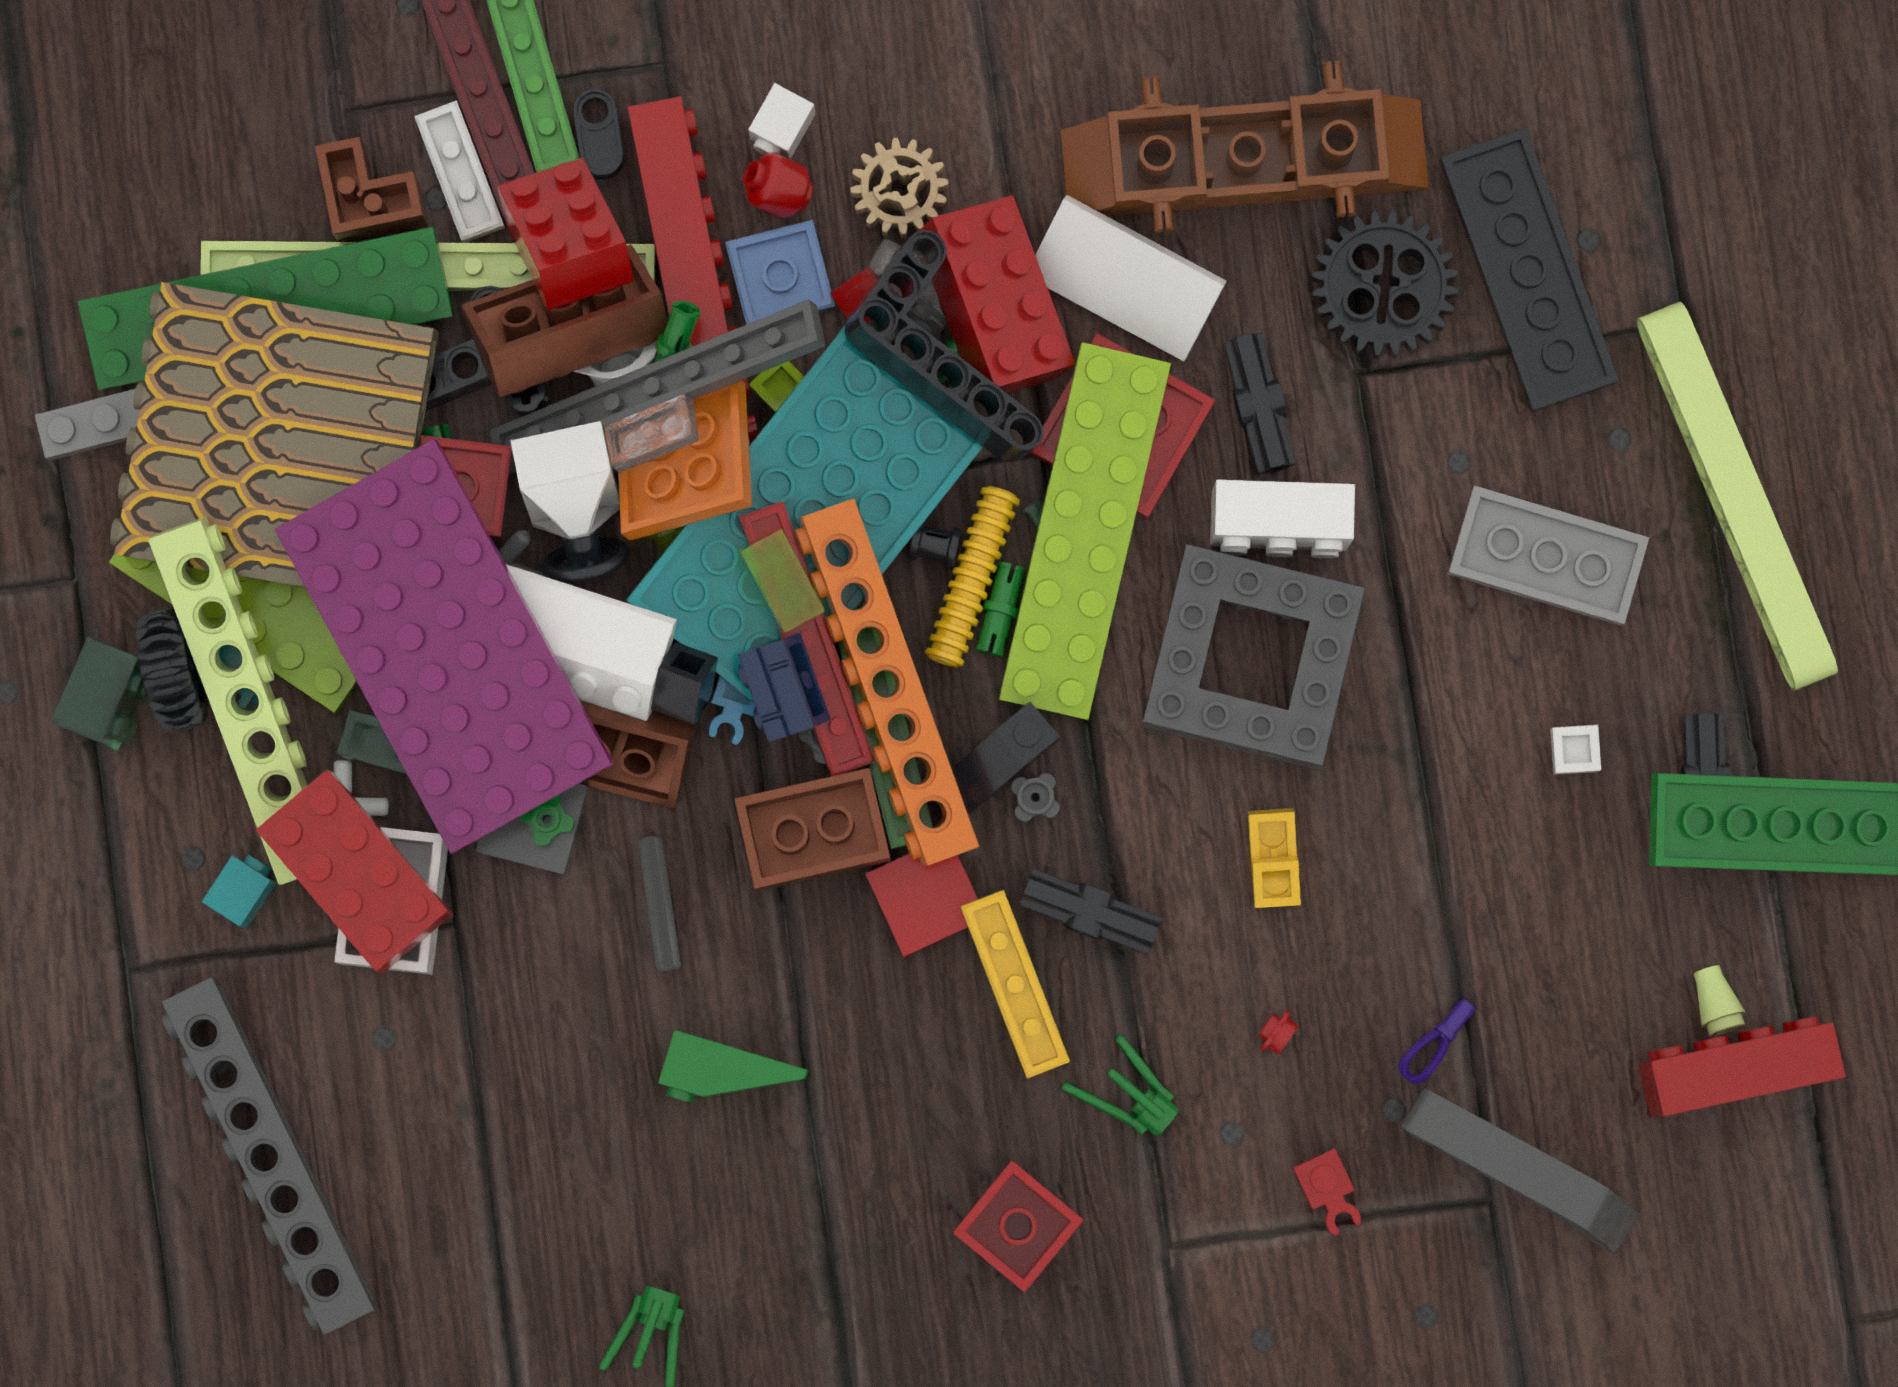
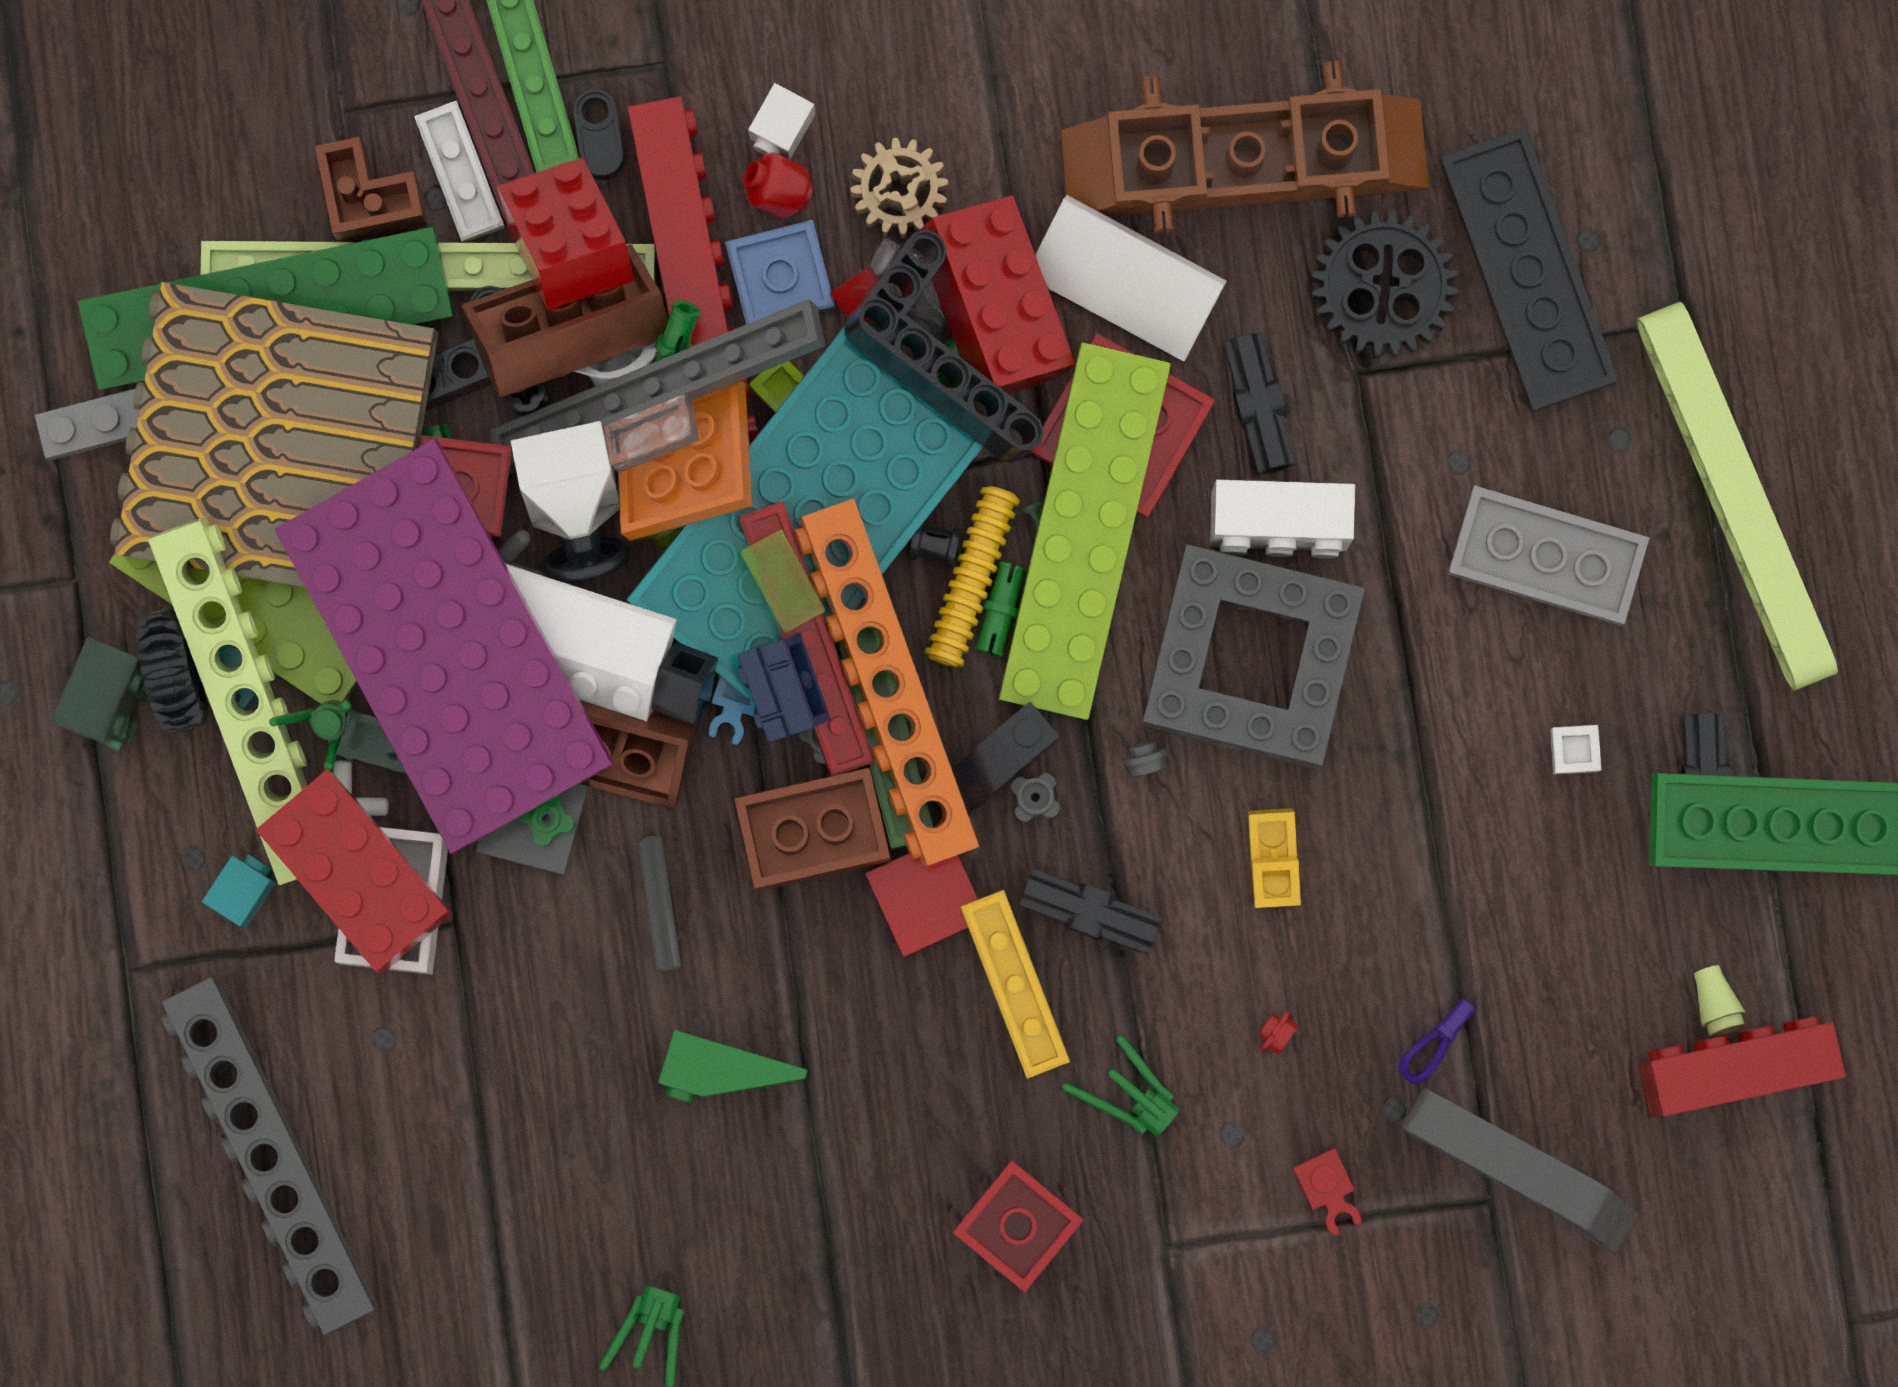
none -> green plant [269,699,353,771]
none -> dark grey plate [1122,740,1168,776]

